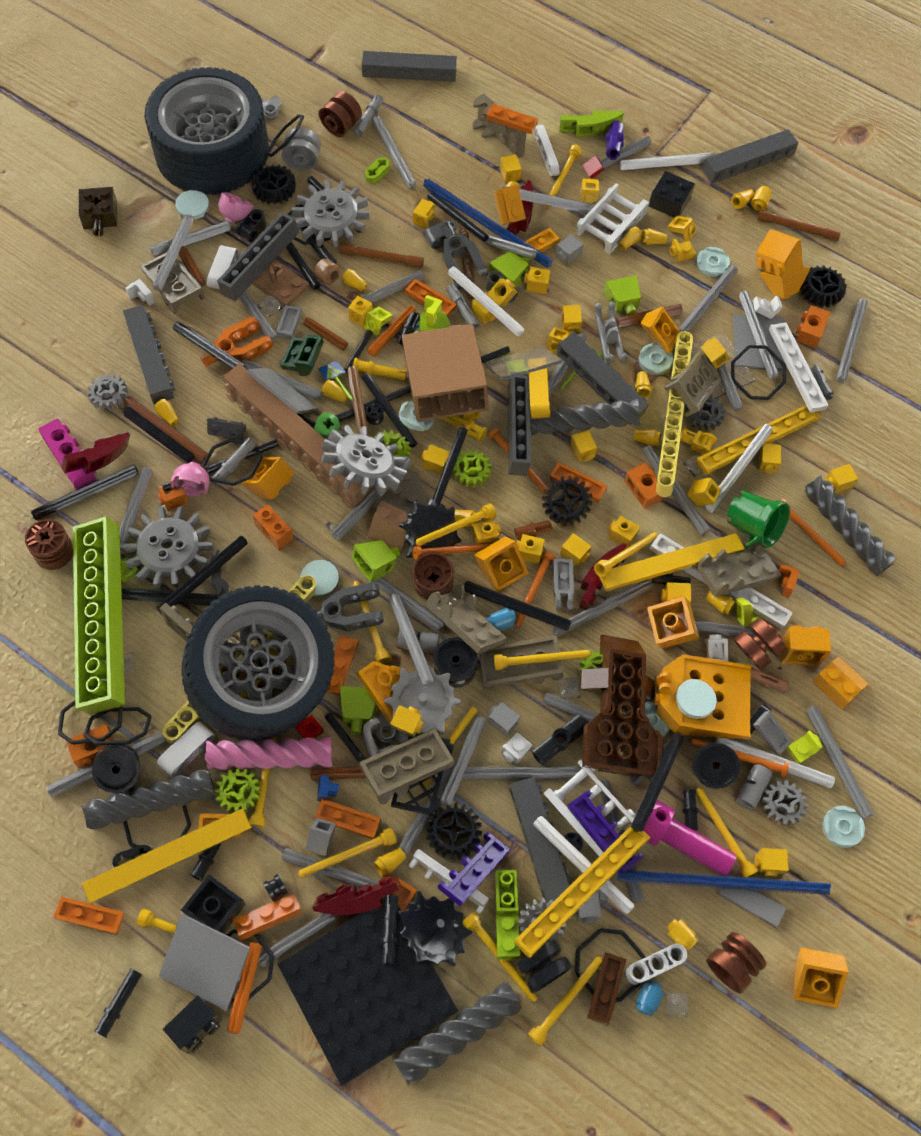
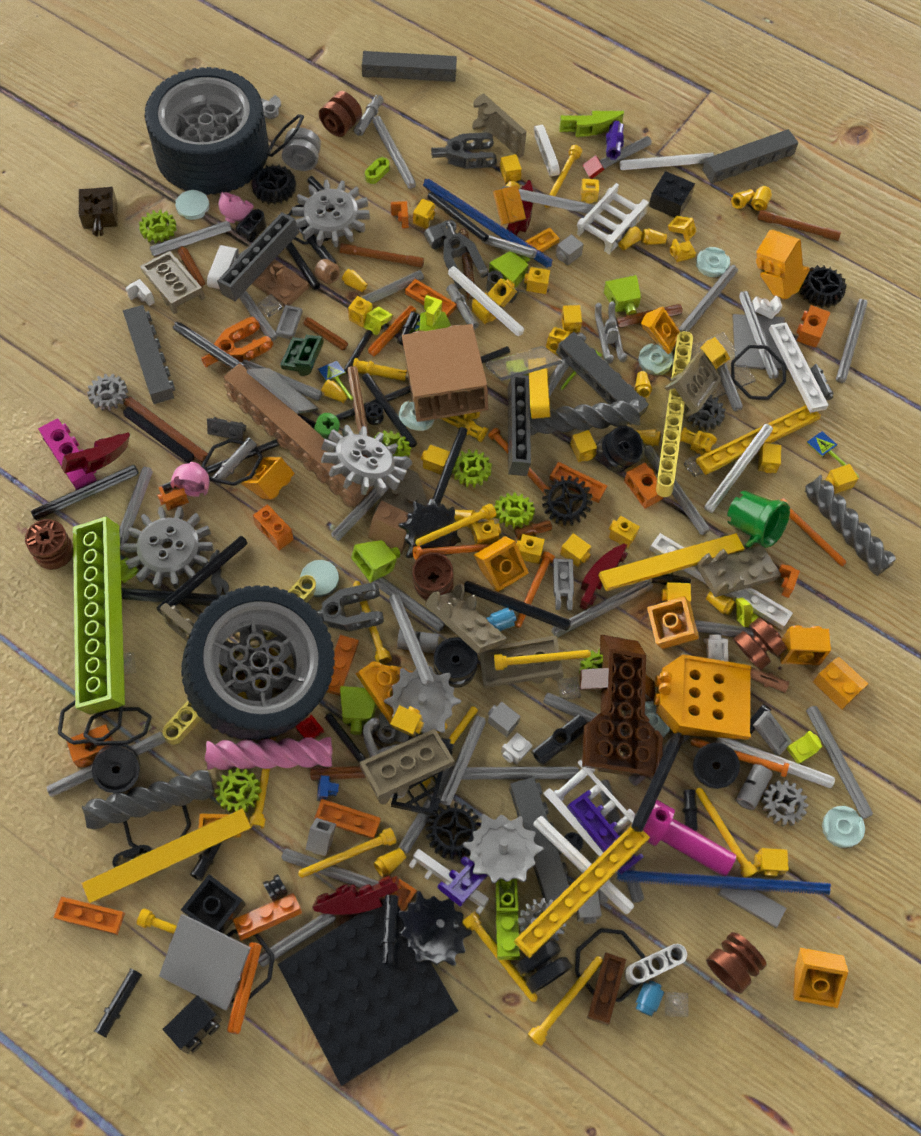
light grey axle [152,214,194,291] -> none
yellow cone [154,399,180,426] -> none
white beam [157,721,215,778] -> none
dark grey piece [394,982,522,1086] -> none
orange plate [486,103,538,135] -> none
yellow piece [594,532,658,577] -> none
yellow brick [666,918,699,951] -> none
light aqua tile [675,679,717,719] -> none
yellow brick [687,478,721,507] -> none
none -> lime gear [139,210,177,244]
none -> orange bracket [391,201,409,228]
none -> dark grey piece [431,132,497,169]
none -> light grey piece [463,814,544,883]
none -> lime gear [494,492,535,529]
none -> black wheel [597,425,645,472]
none -> piece [806,431,859,478]

